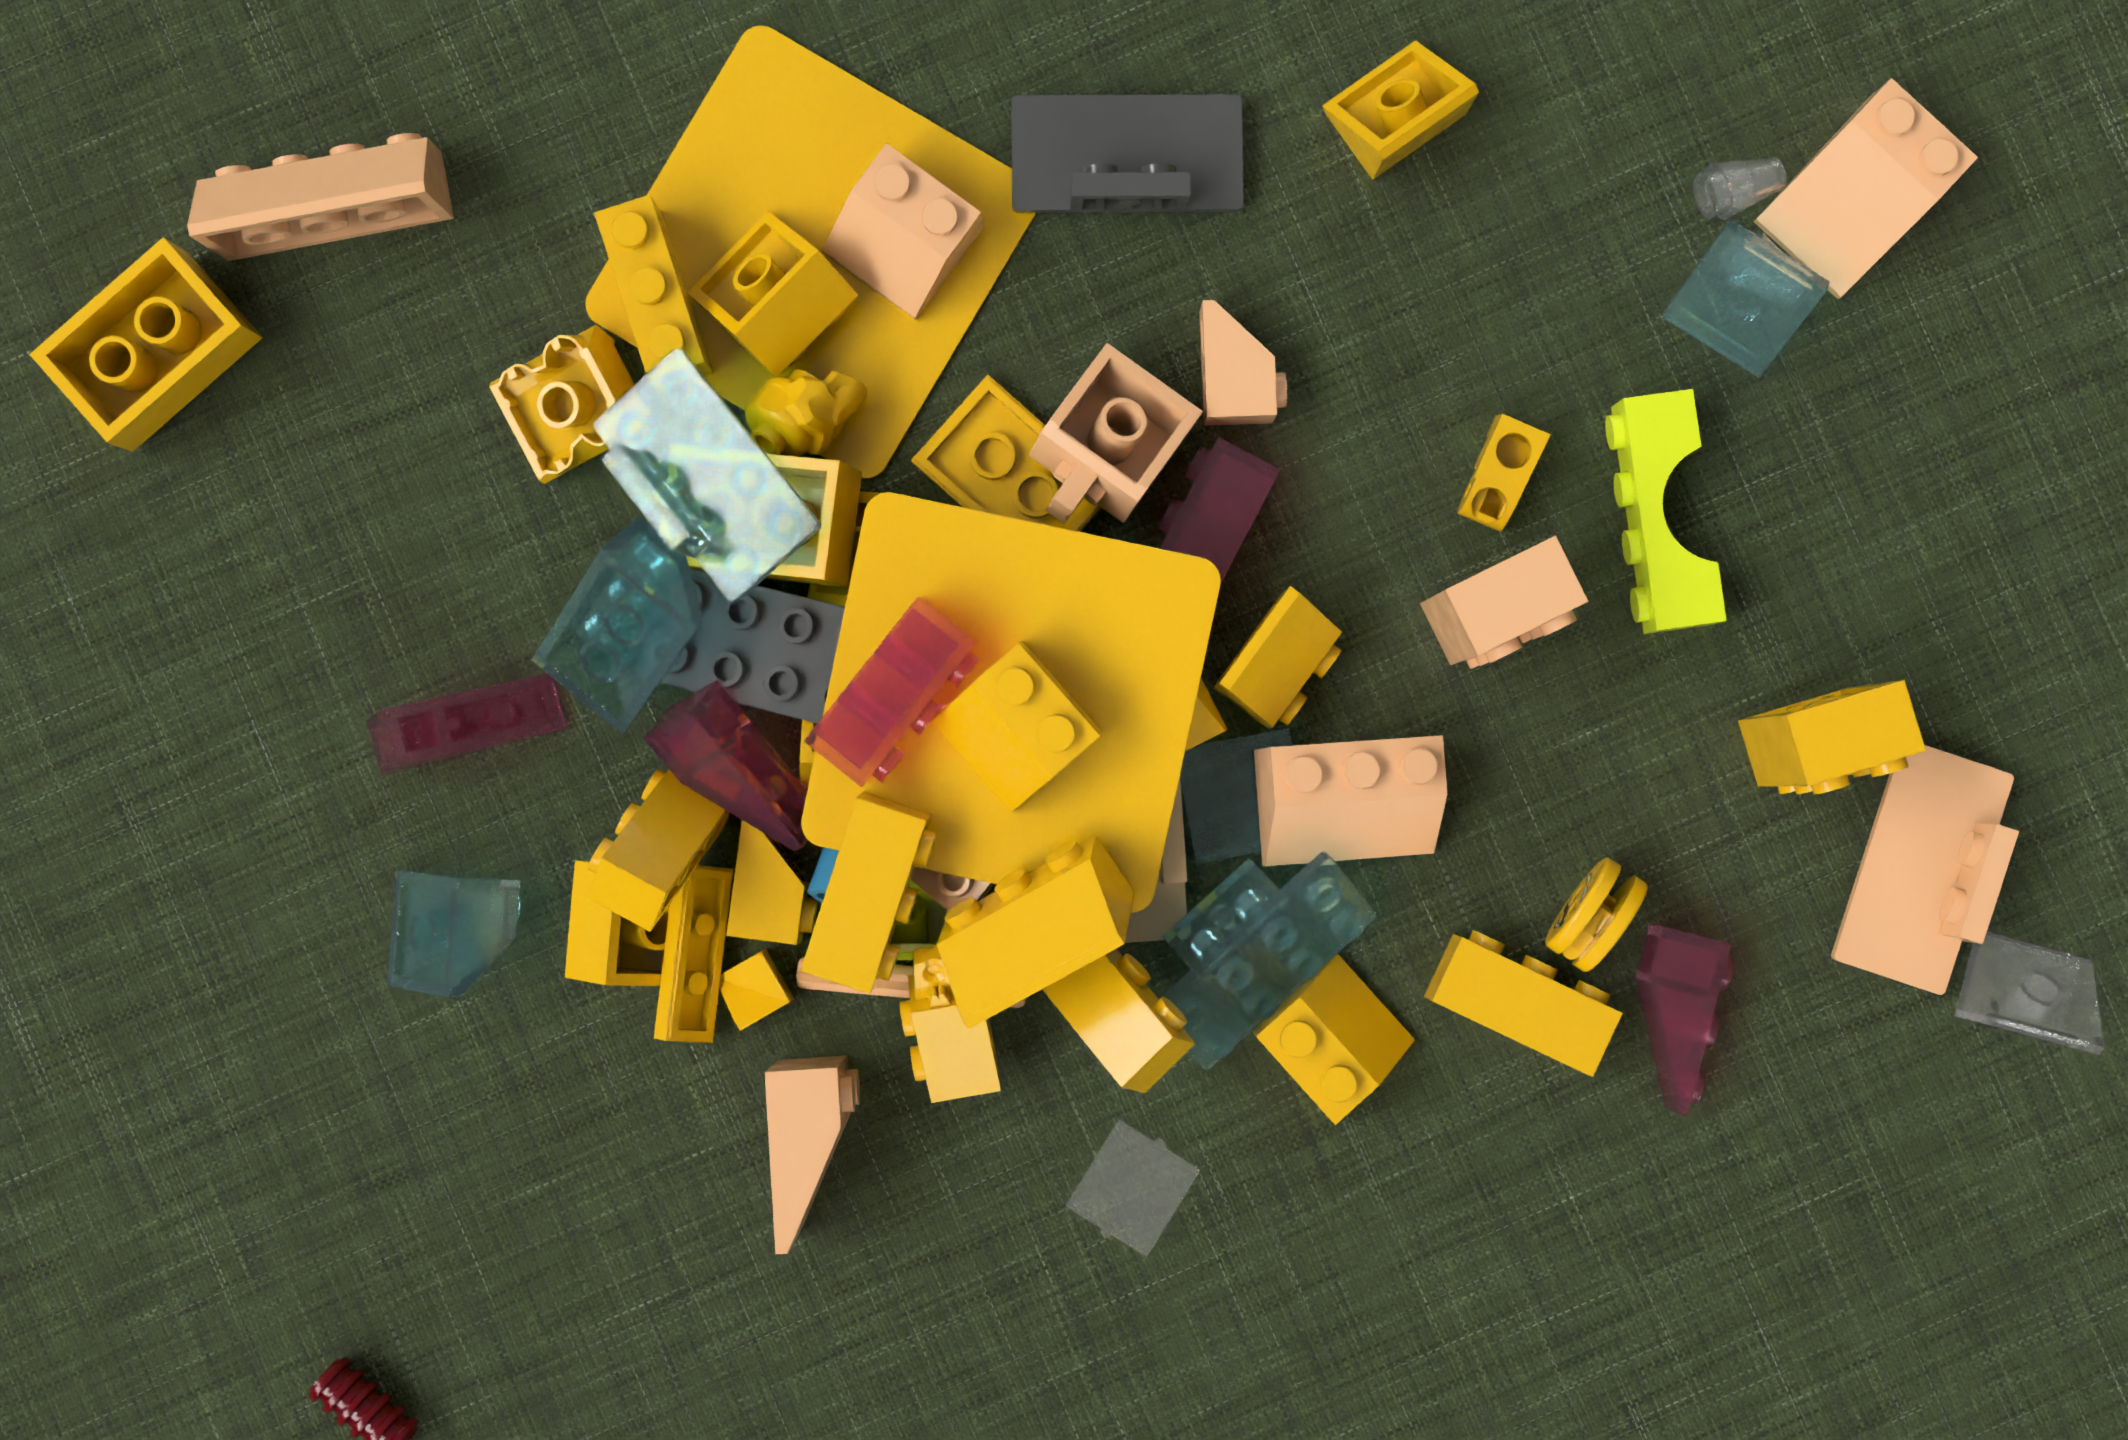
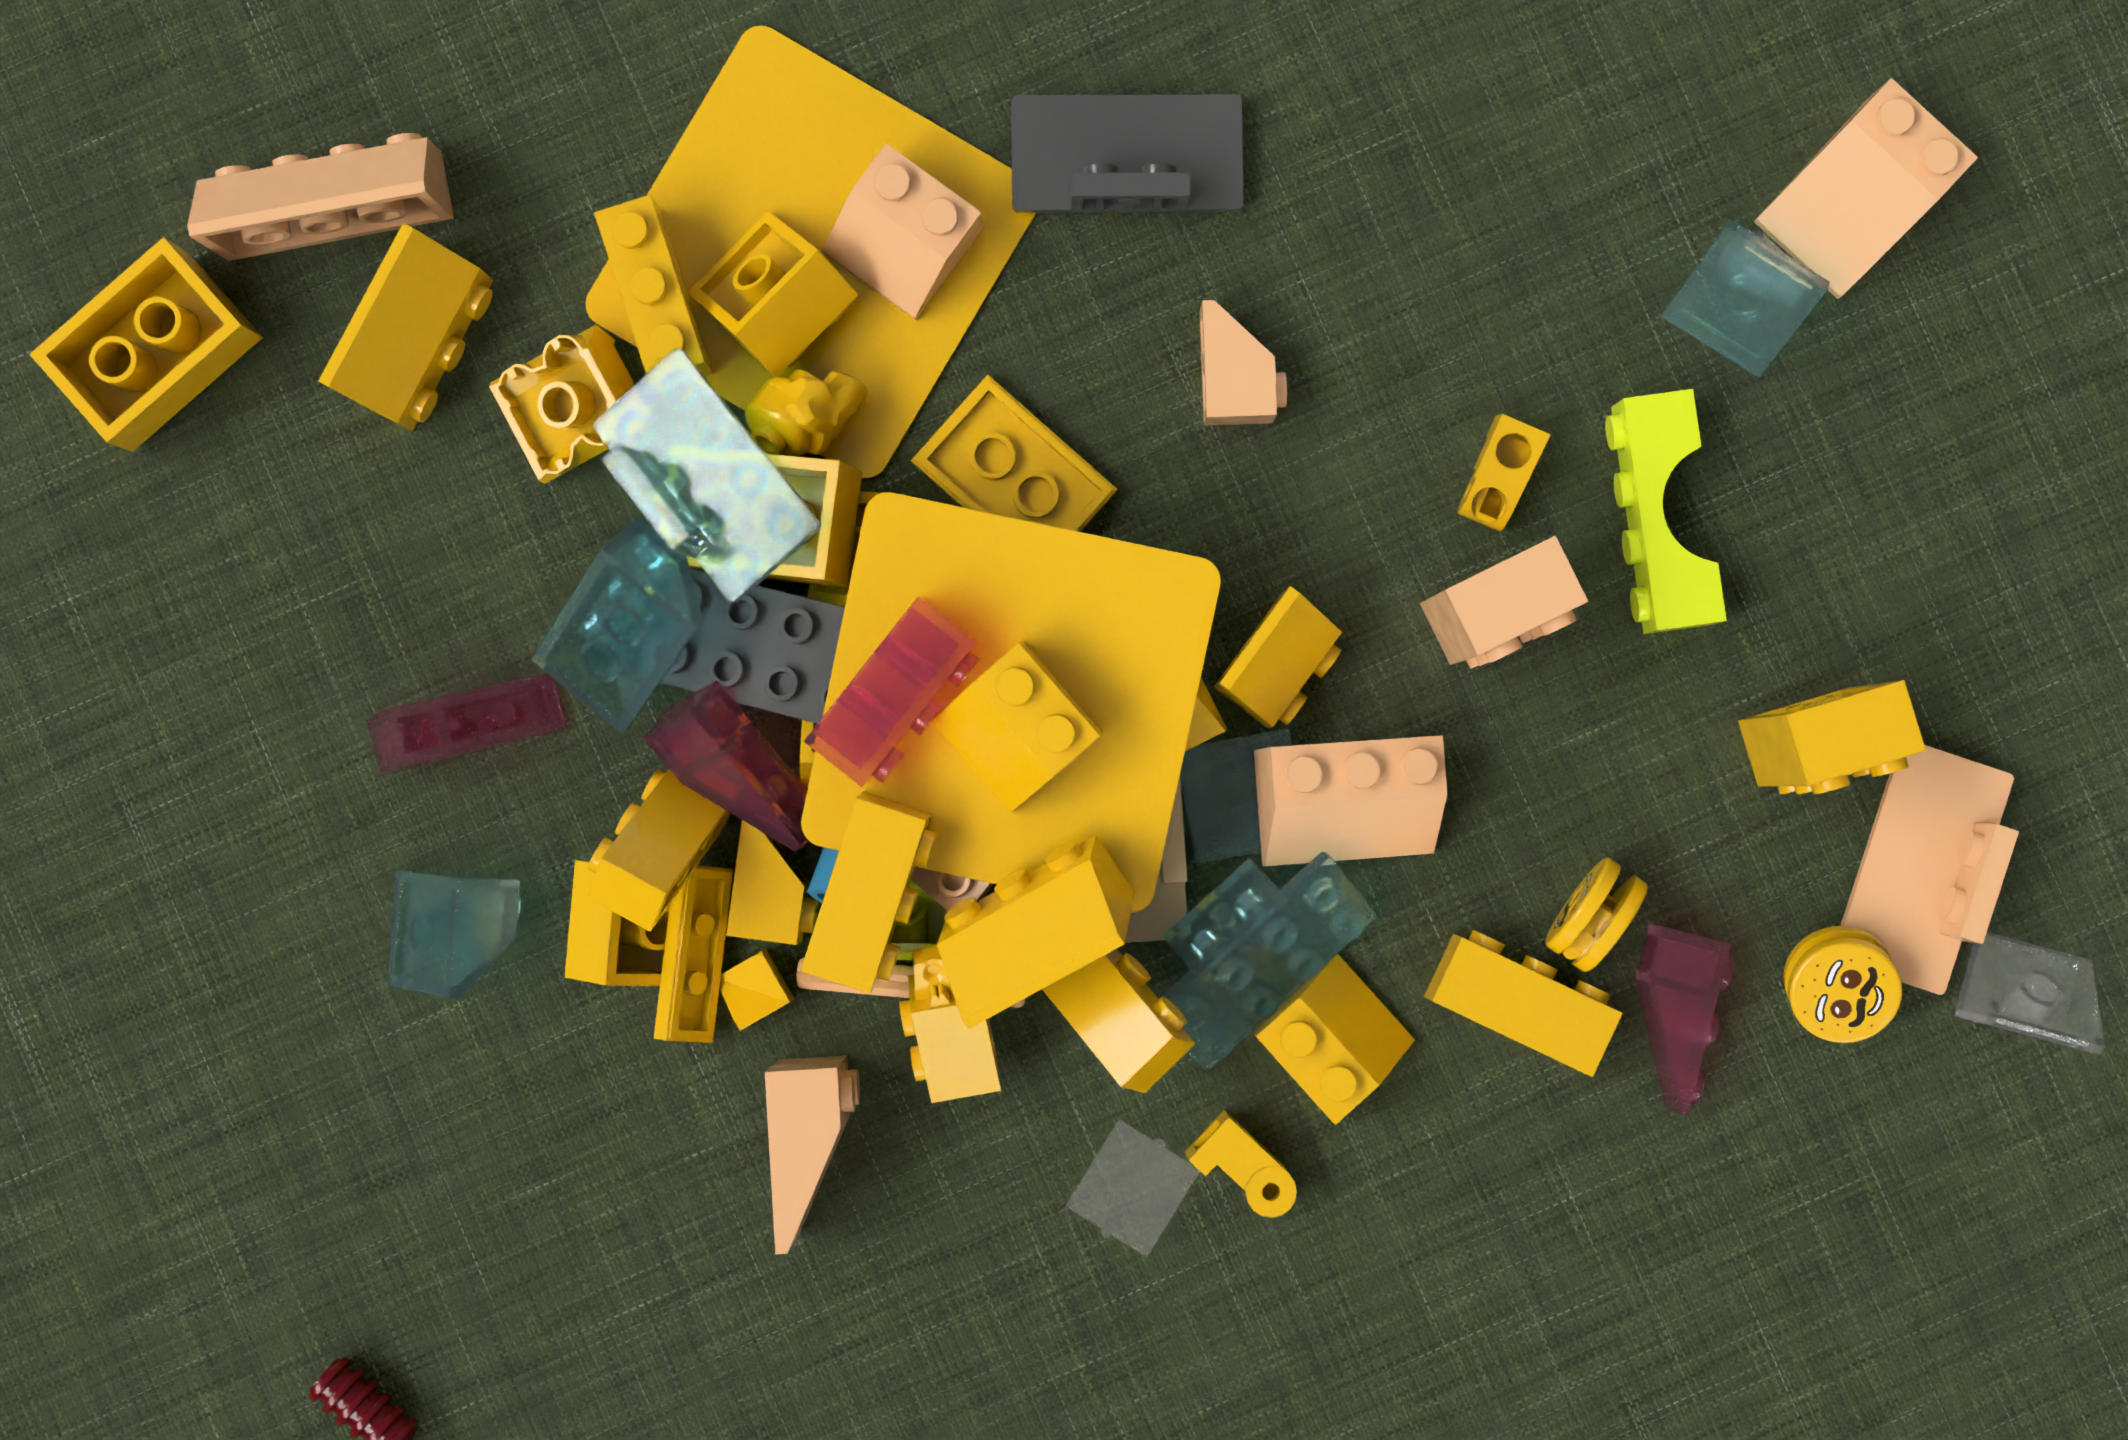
light nougat hinge [1029,343,1203,524] -> none
clear pink brick [1158,437,1281,585] -> none
yellow slope [1322,40,1479,180] -> none
clear cone [1693,157,1786,220] -> none
none -> yellow slope [318,223,493,432]
none -> yellow leg [1185,1110,1297,1218]
none -> yellow head [1783,926,1902,1043]

